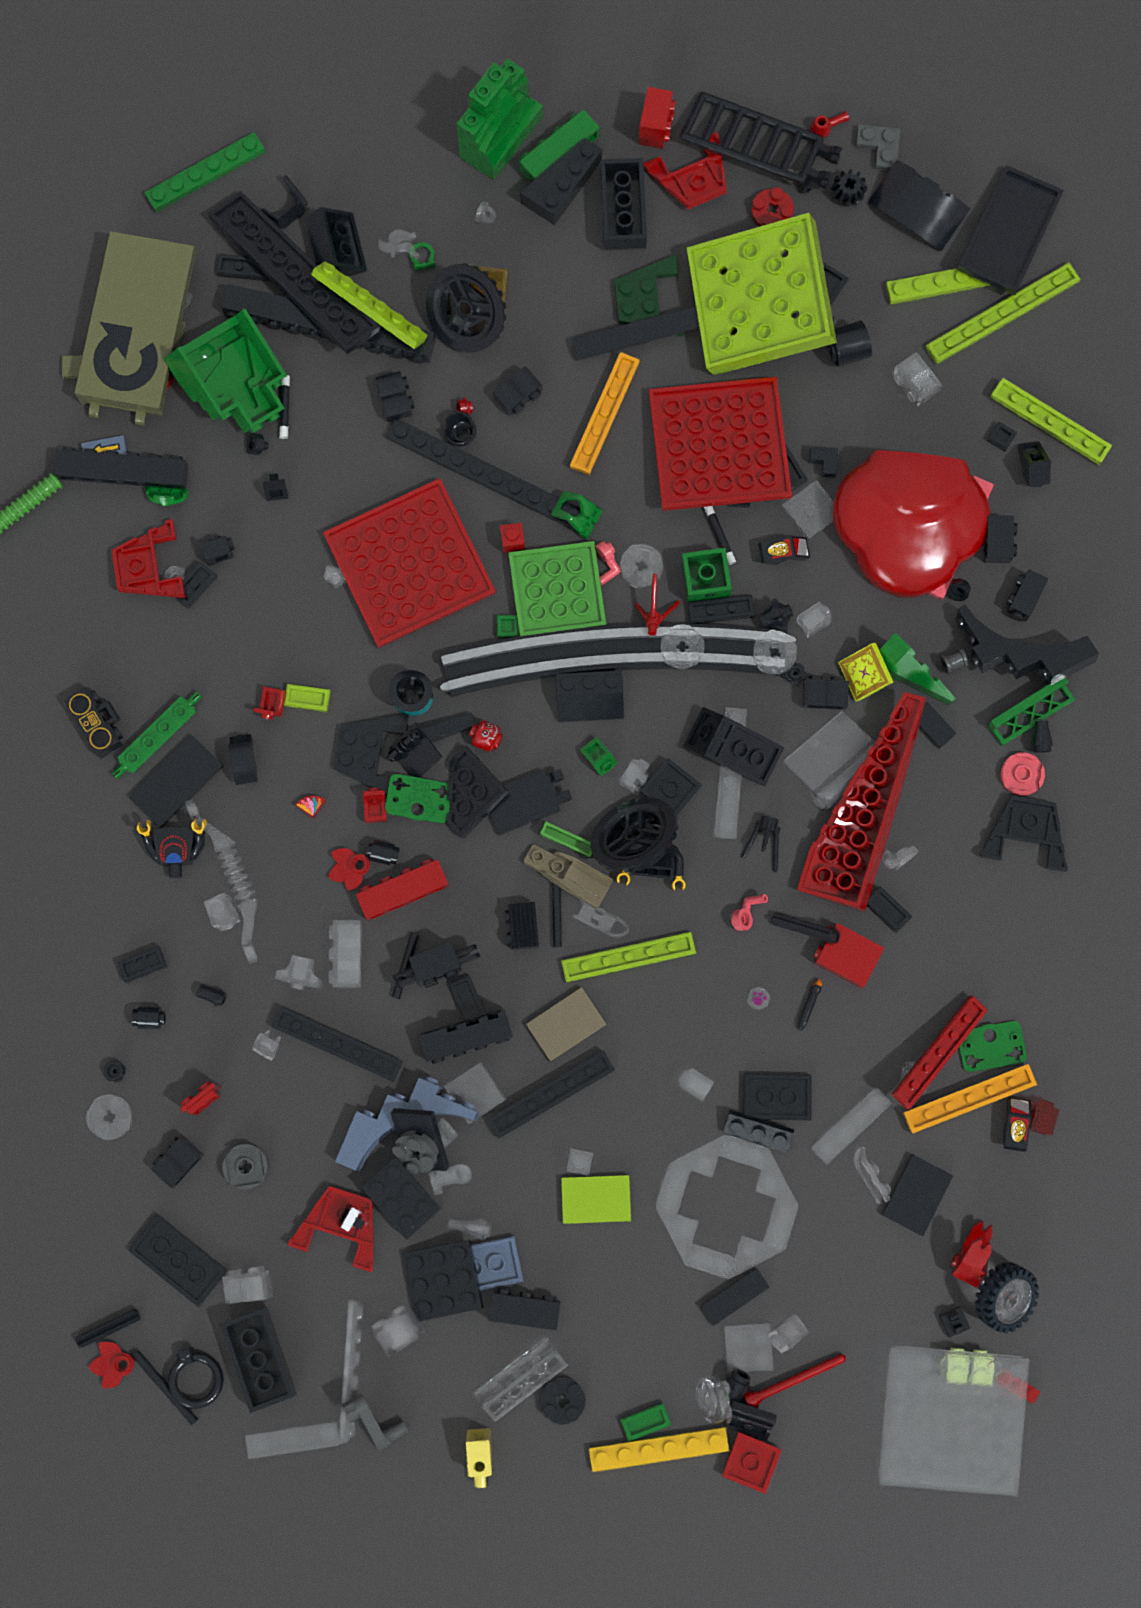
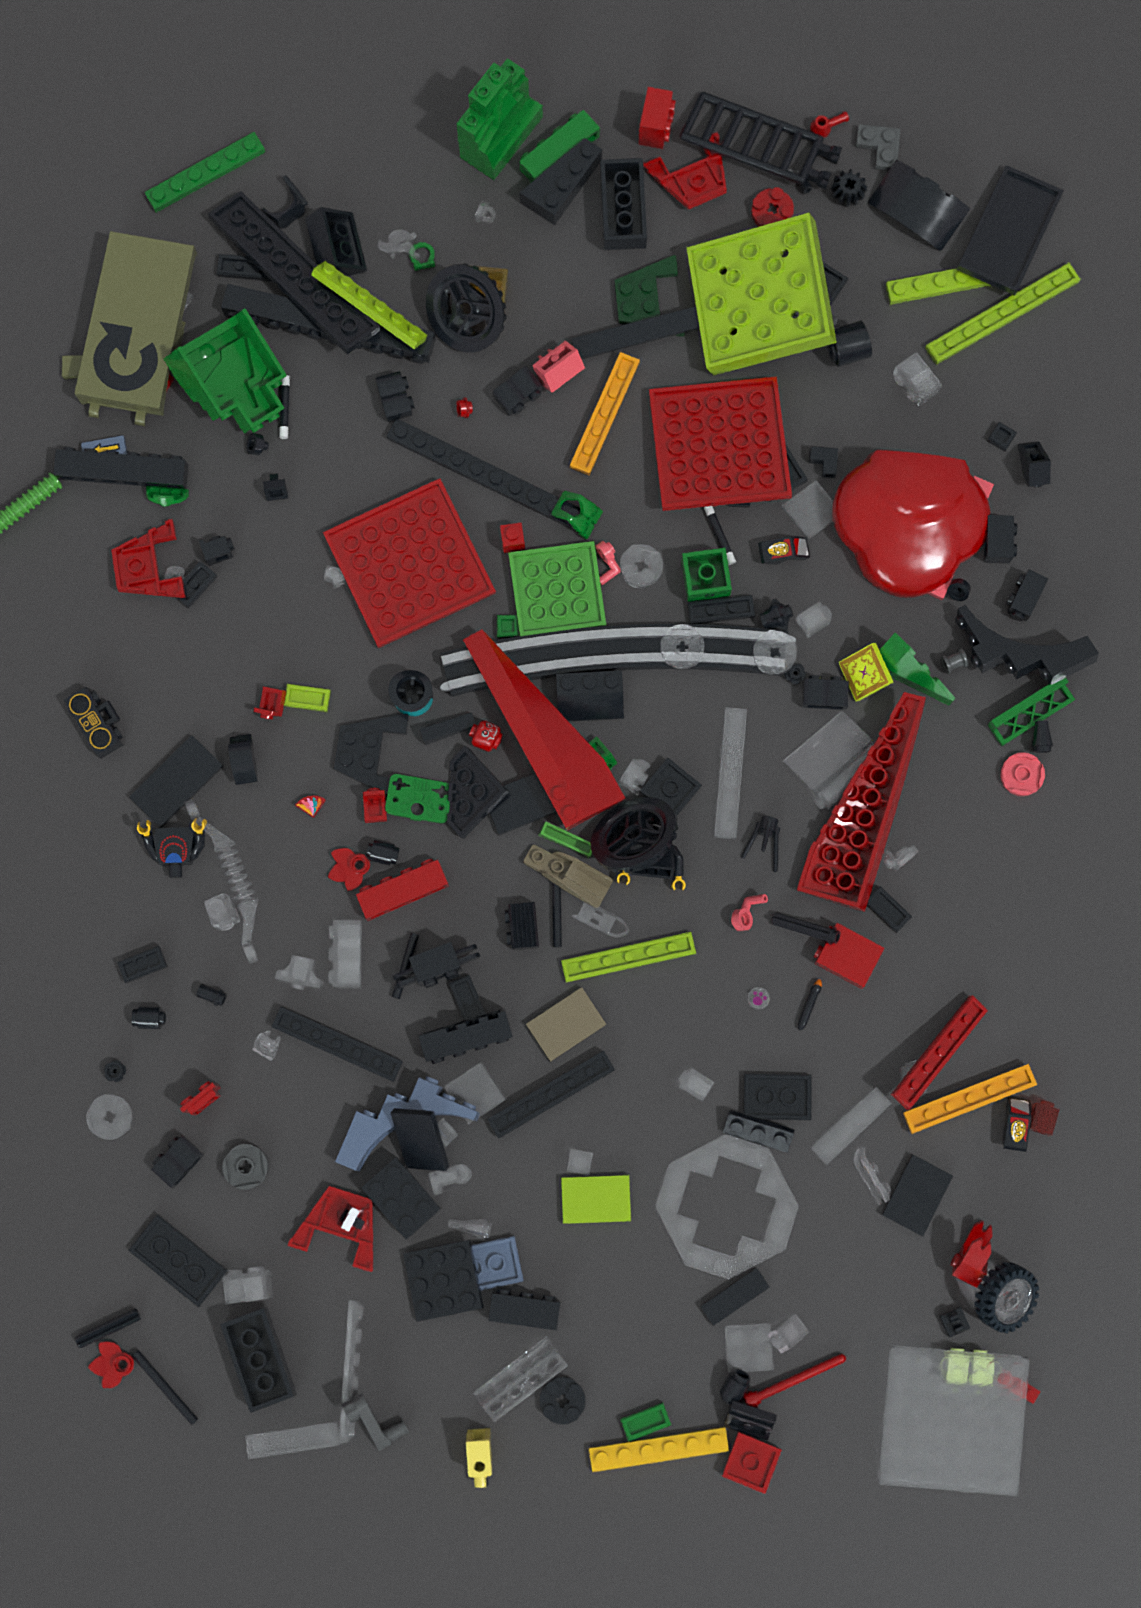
green plate [111,691,202,780] -> none
black piece [168,1347,224,1409] -> none
clear brick [372,1305,425,1357] -> none
black hinge [387,722,442,778] -> none
dark grey plate [392,1130,439,1175] -> none
black hair [444,411,477,447] -> none
red plant [634,573,680,636] -> none
black bracket [683,707,785,787] -> none
clear plate [696,1375,732,1424] -> none
black tile [919,702,957,749] -> none
green axle [959,1021,1027,1072] -> none
black wing [980,795,1068,872] -> none
lime plate [990,378,1112,465] -> none
none -> red wedge [463,629,626,831]
none -> coral brick [532,341,585,393]

